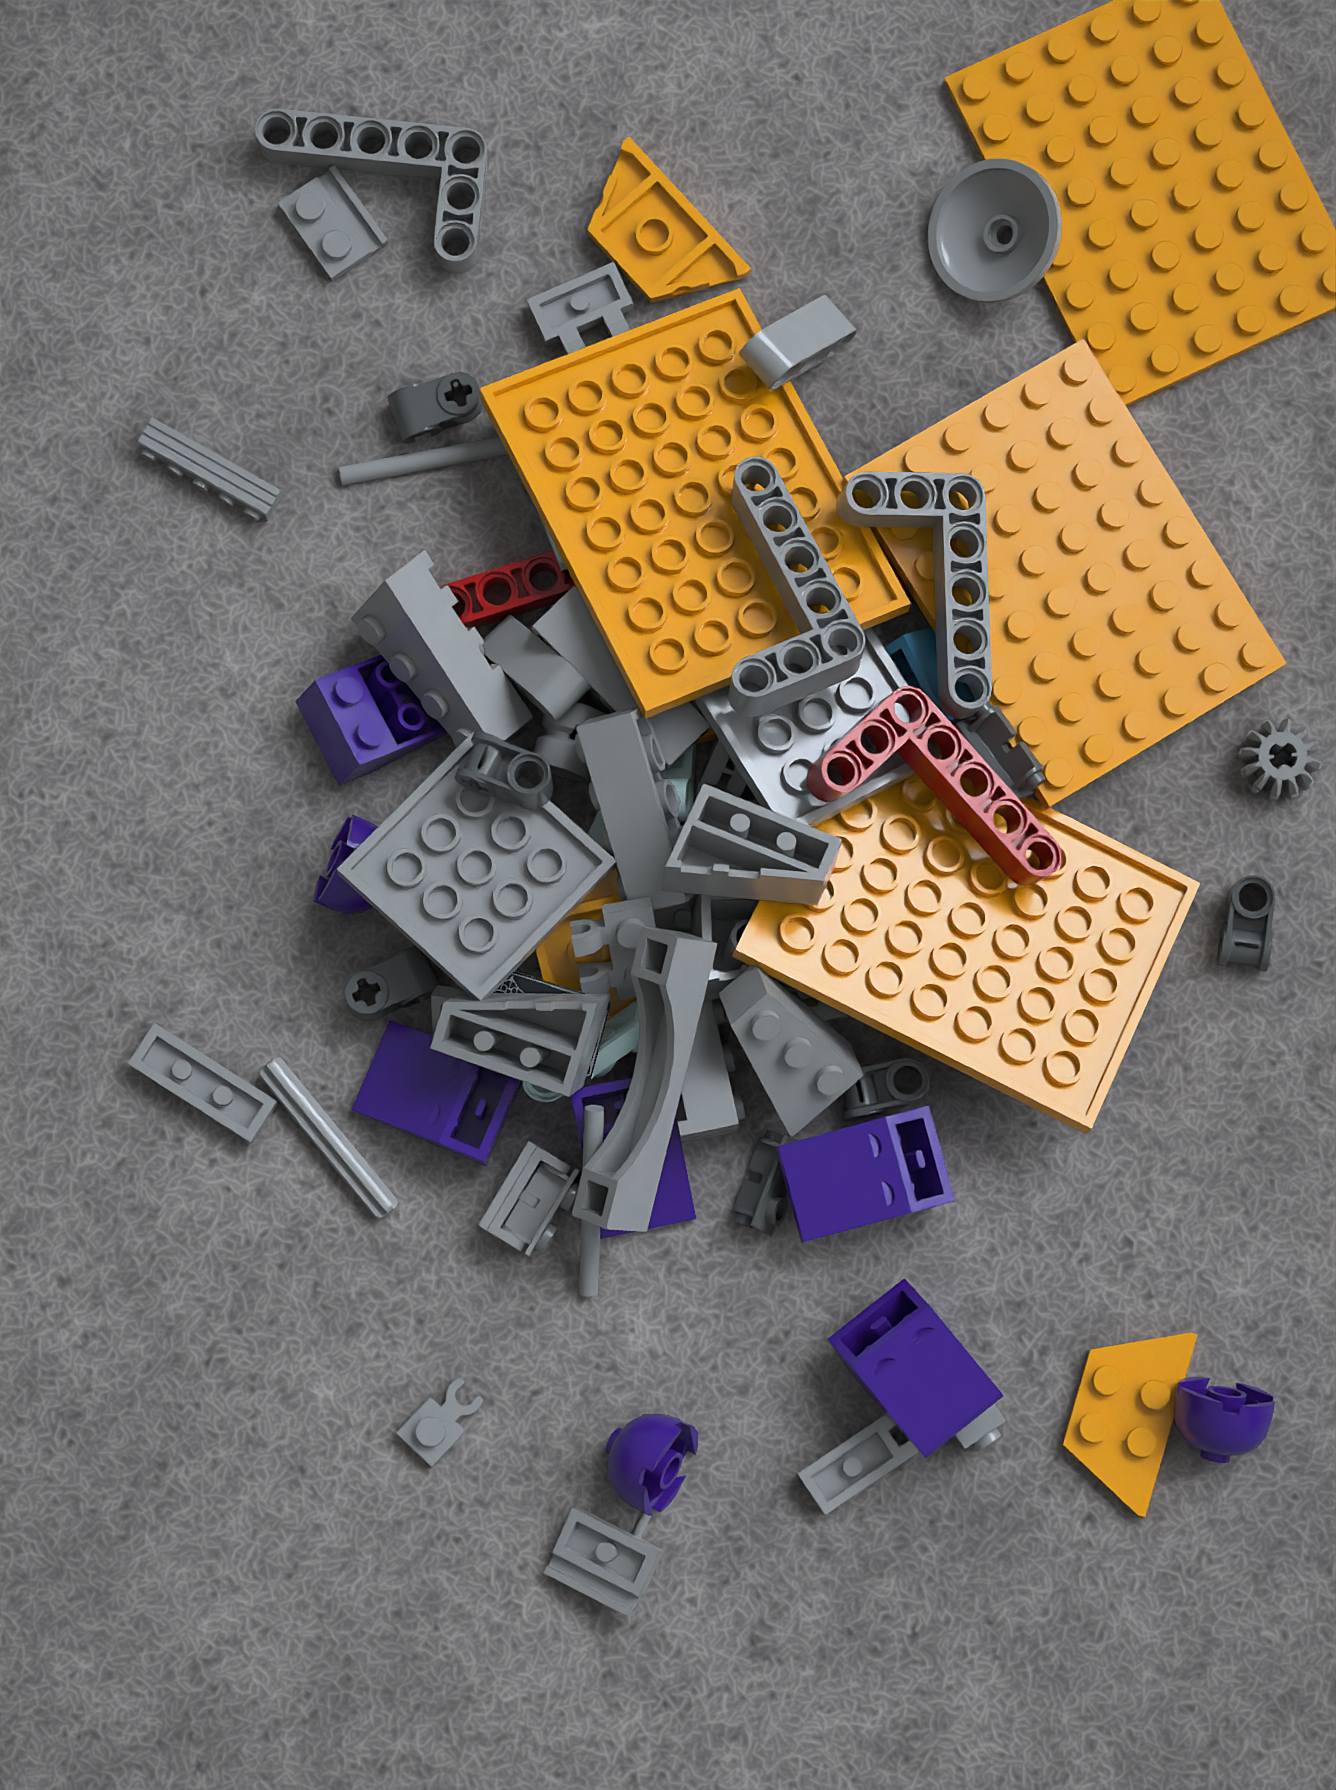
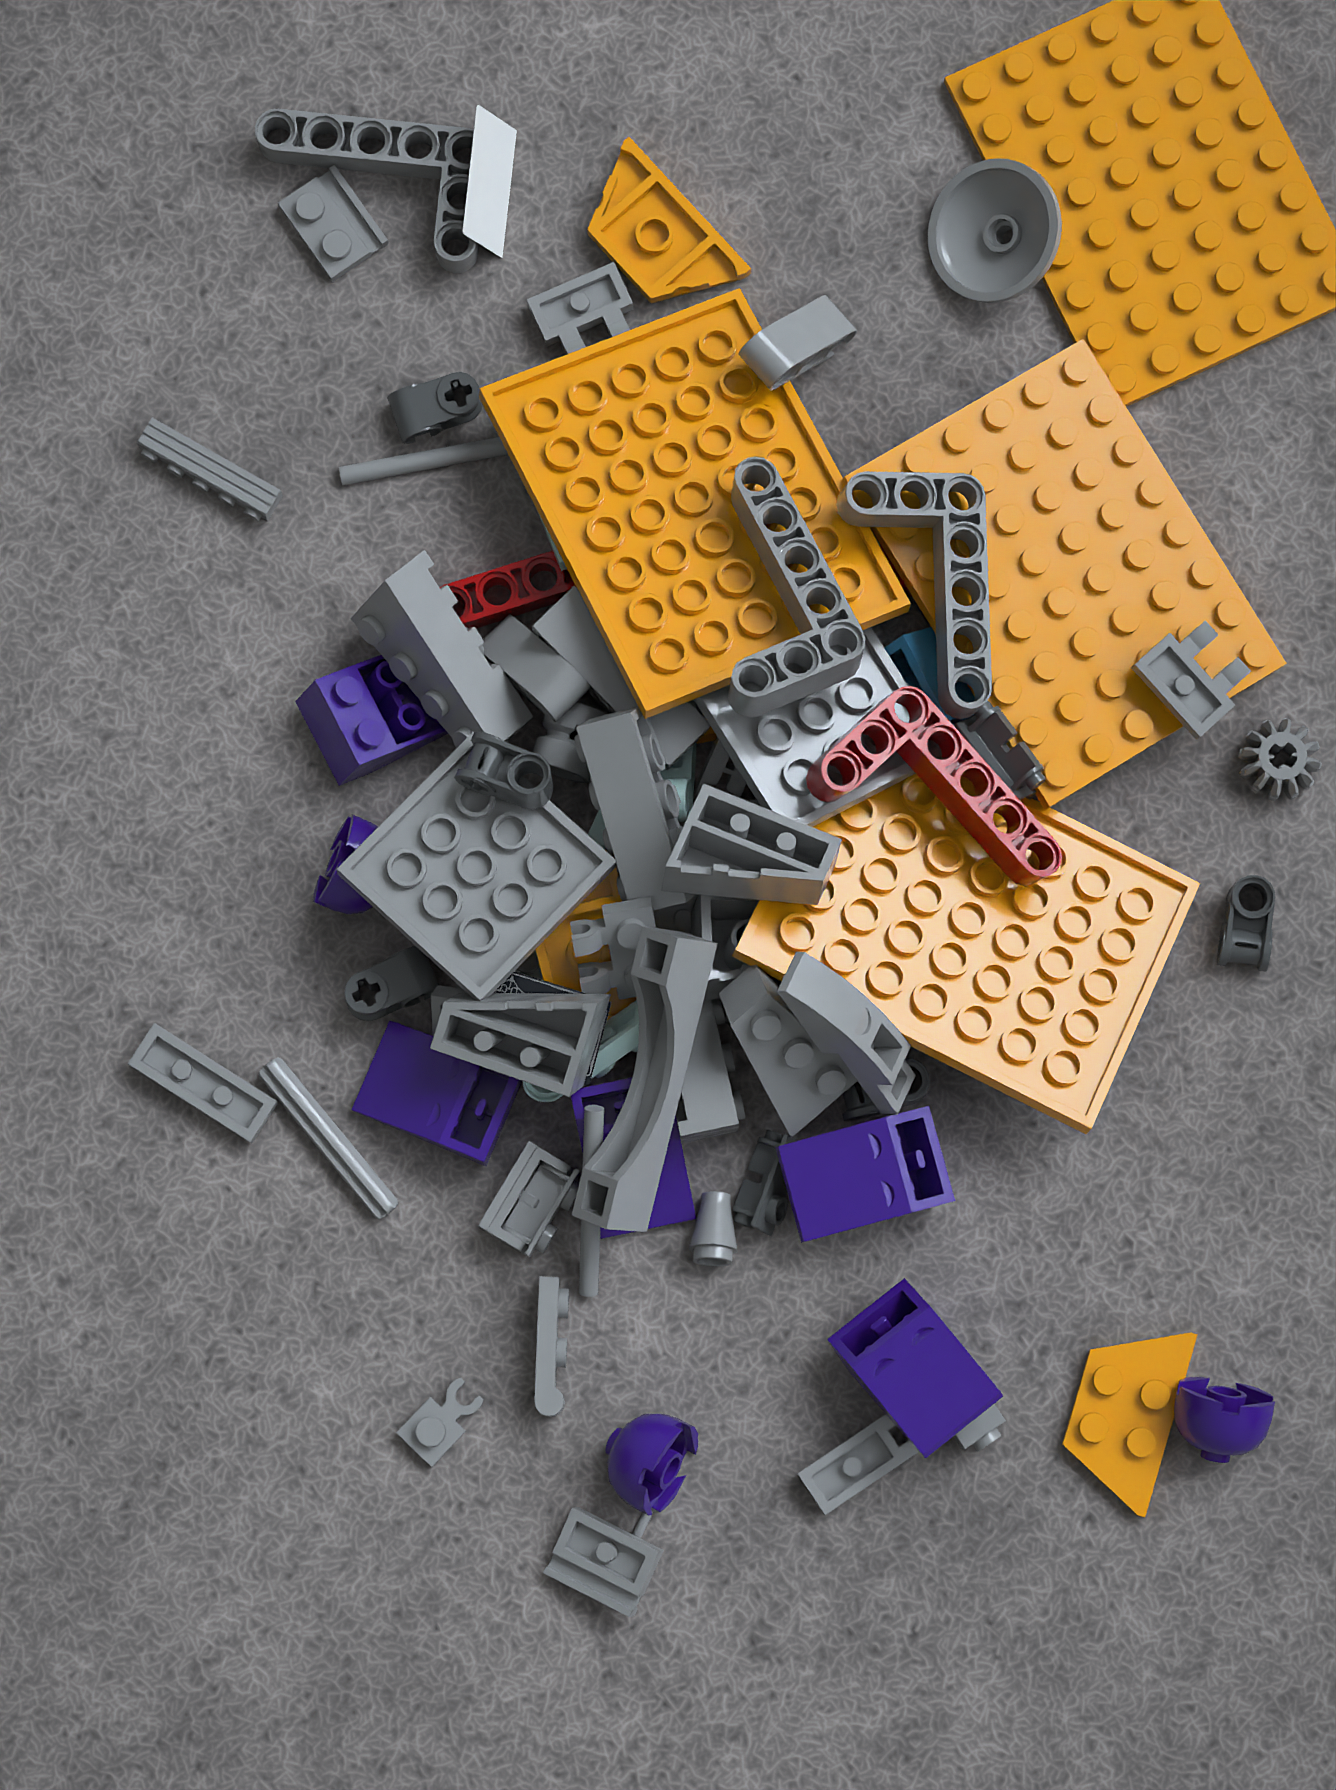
none -> white sticker [462,105,517,258]
none -> light grey plate [534,1276,569,1417]
none -> light grey cone [689,1191,738,1266]
none -> light grey slope [777,952,916,1115]
none -> light grey plate [1131,620,1251,740]

